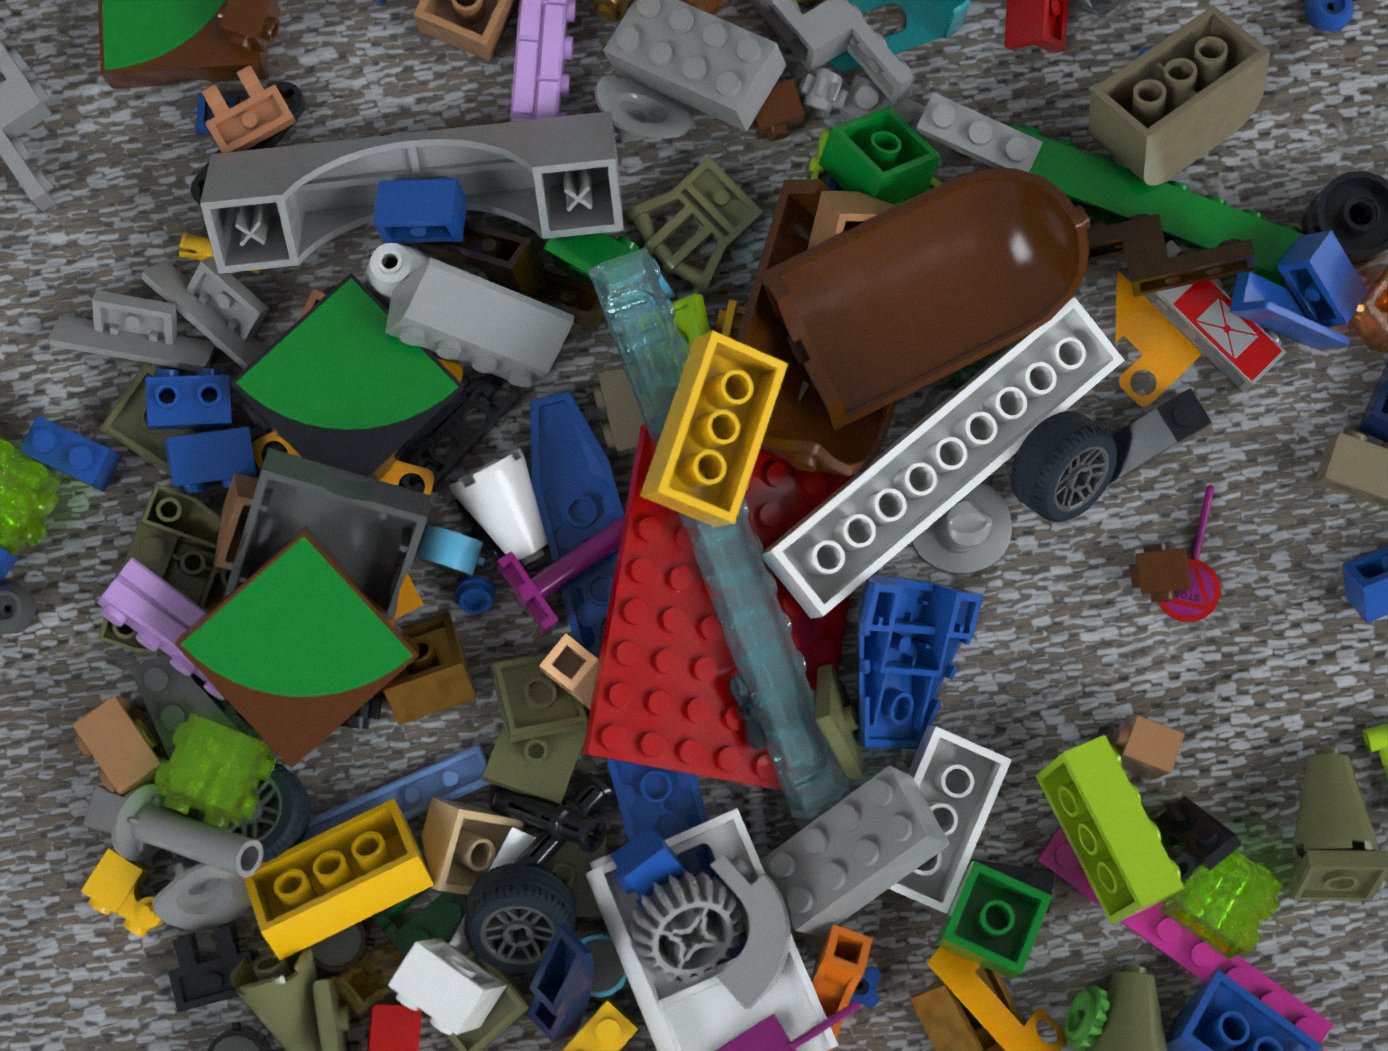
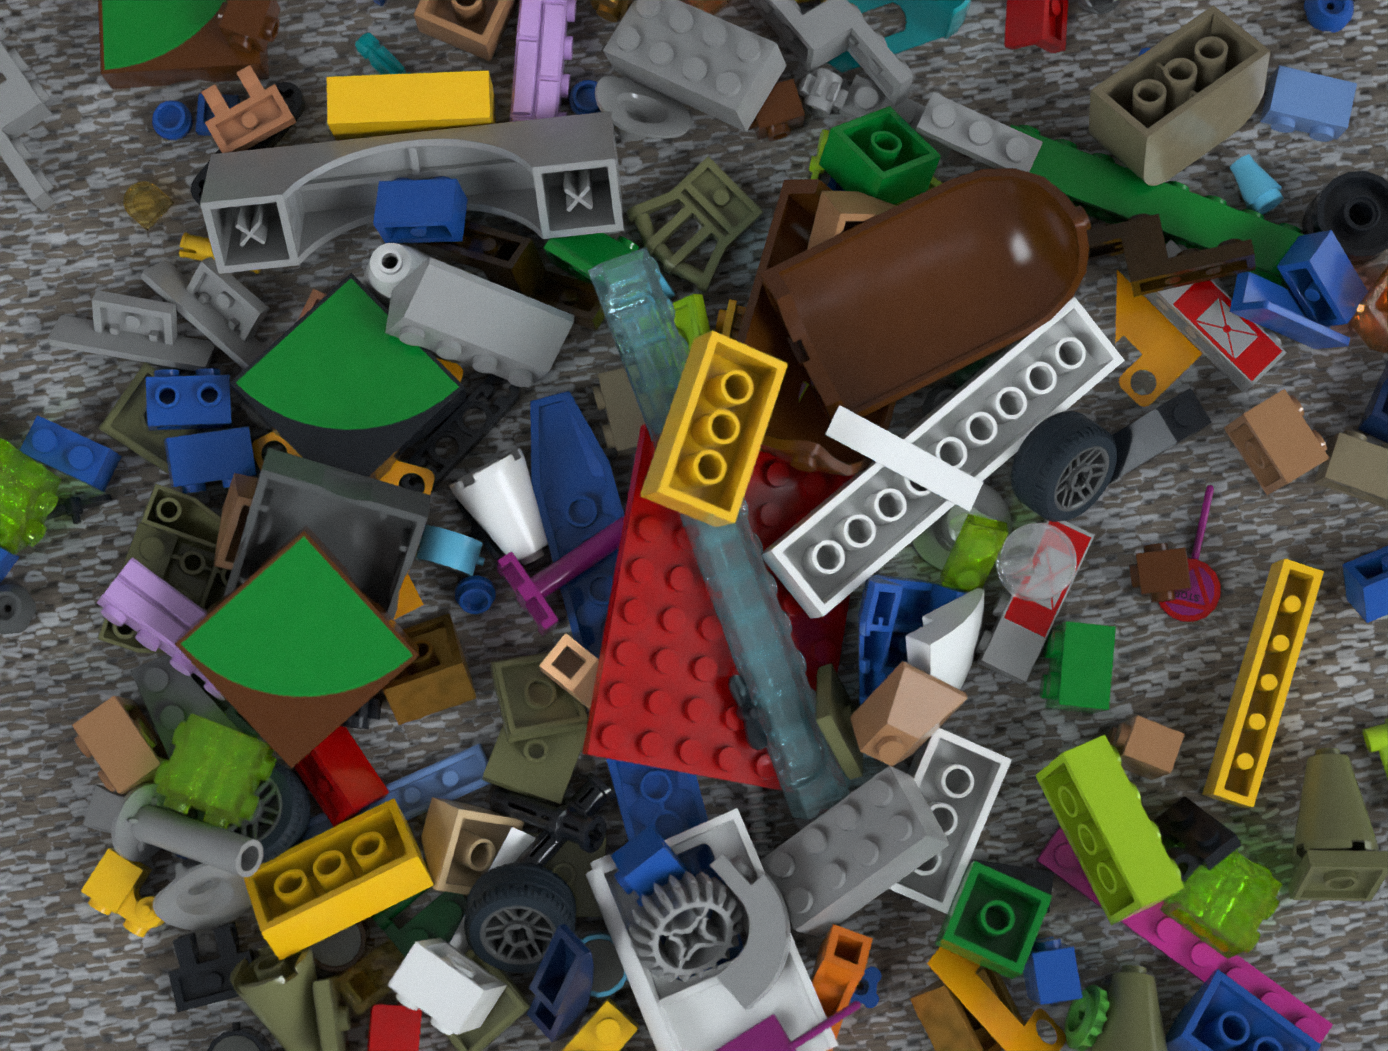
none -> black piece [35,494,112,524]
none -> clear yellow tile [123,181,174,231]
none -> blue plate [152,100,193,140]
none -> red panel [294,726,389,827]
none -> yellow brick [326,70,496,141]
none -> teal axle [355,32,411,75]
none -> blue plate [569,80,601,115]
none -> white sticker [825,405,984,512]
none -> medium nougat slope [850,661,968,766]
none -> white brick [906,588,984,690]
none -> clear neon green plate [940,514,1009,591]
none -> light grey brick [975,519,1095,684]
none -> clear head [996,523,1077,602]
none -> blue brick [1023,936,1083,1005]
none -> green brick [1040,621,1116,714]
none -> yellow brick [1202,558,1324,808]
none -> medium nougat brick [1224,389,1330,495]
none -> medium azure cone [1230,155,1284,215]
none -> medium blue brick [1260,65,1357,142]

